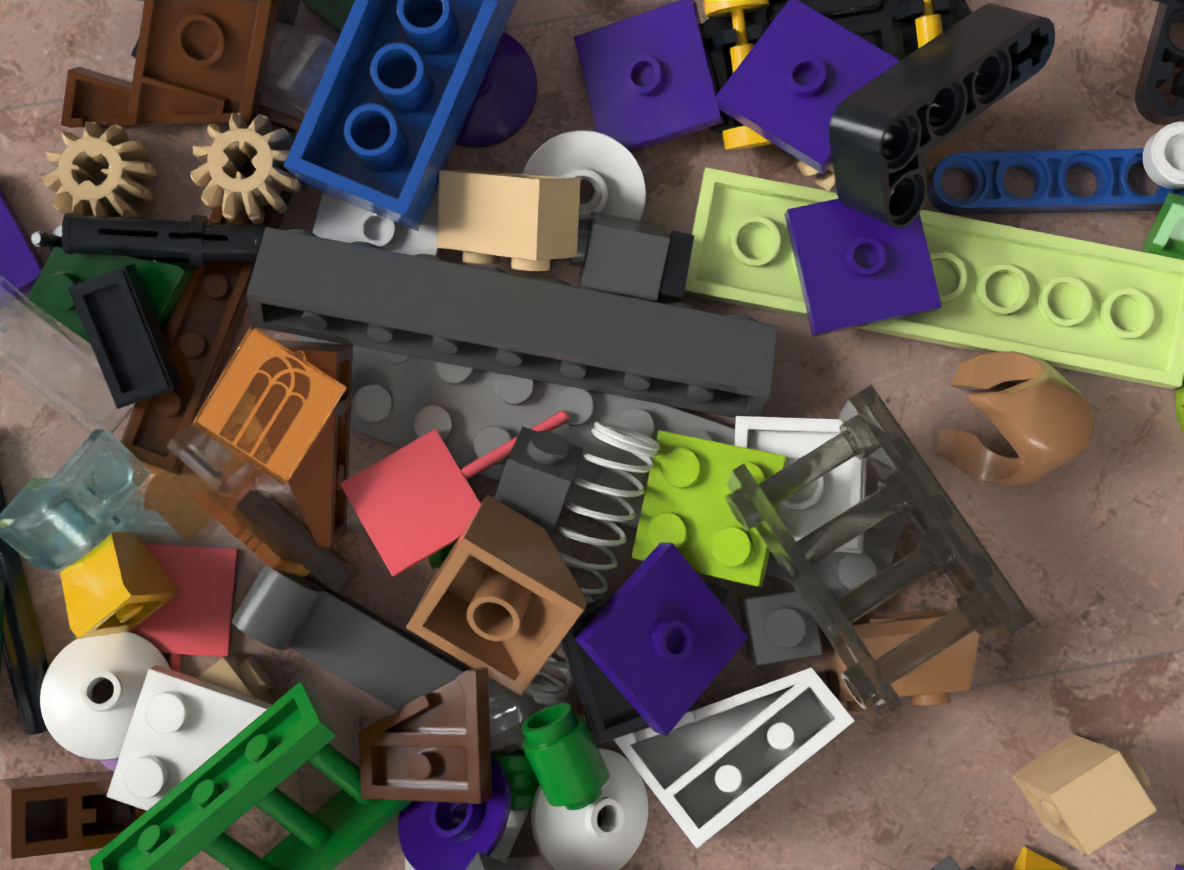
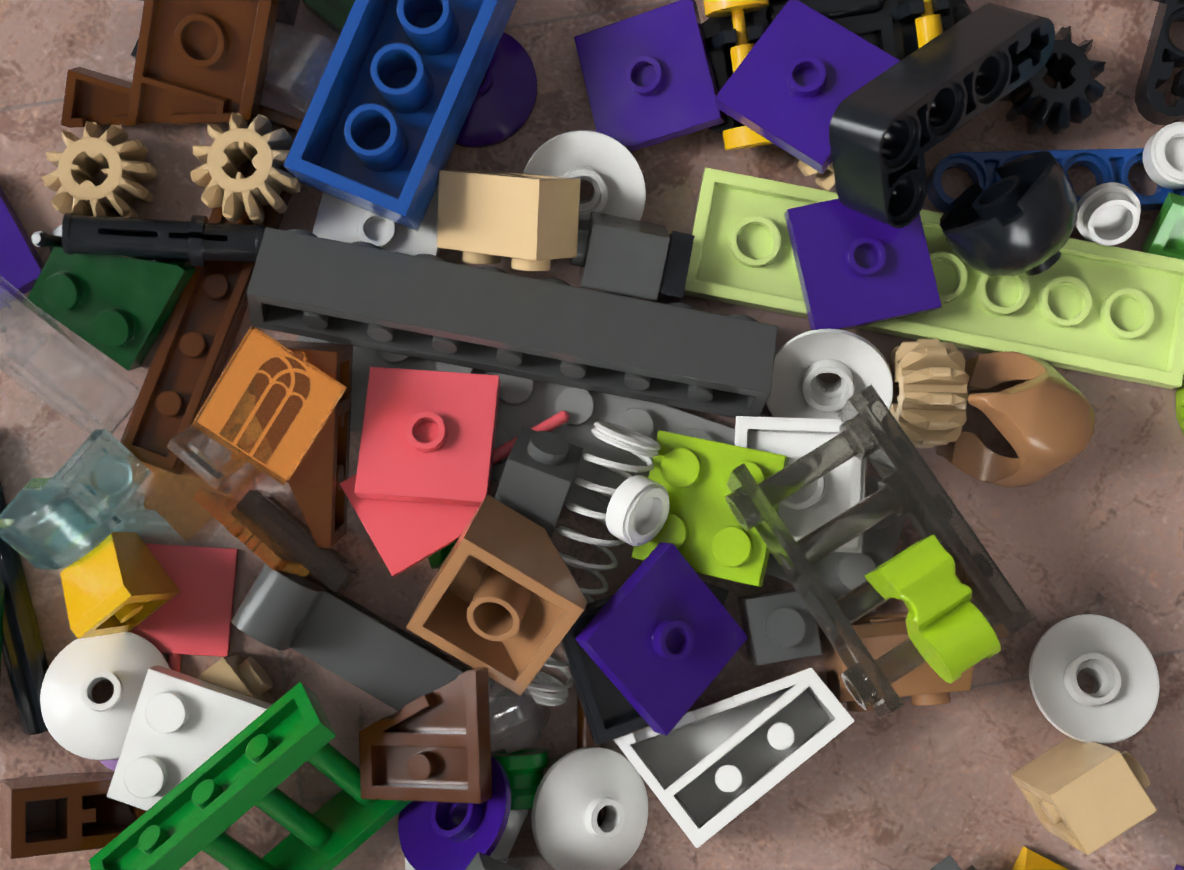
black tile [68,264,183,409] -> none
green brick [521,703,609,810] -> none
none -> coral plate [354,366,501,507]
none -> white tile [606,475,670,546]
none -> white dish [766,329,893,432]
none -> lime leg [864,534,1001,684]
none -> tan gear [886,339,970,448]
none -> black cylinder [940,151,1077,276]
none -> black gear [1000,26,1106,135]
none -> white dish [1029,614,1160,745]
none -> white plate [1075,182,1141,246]

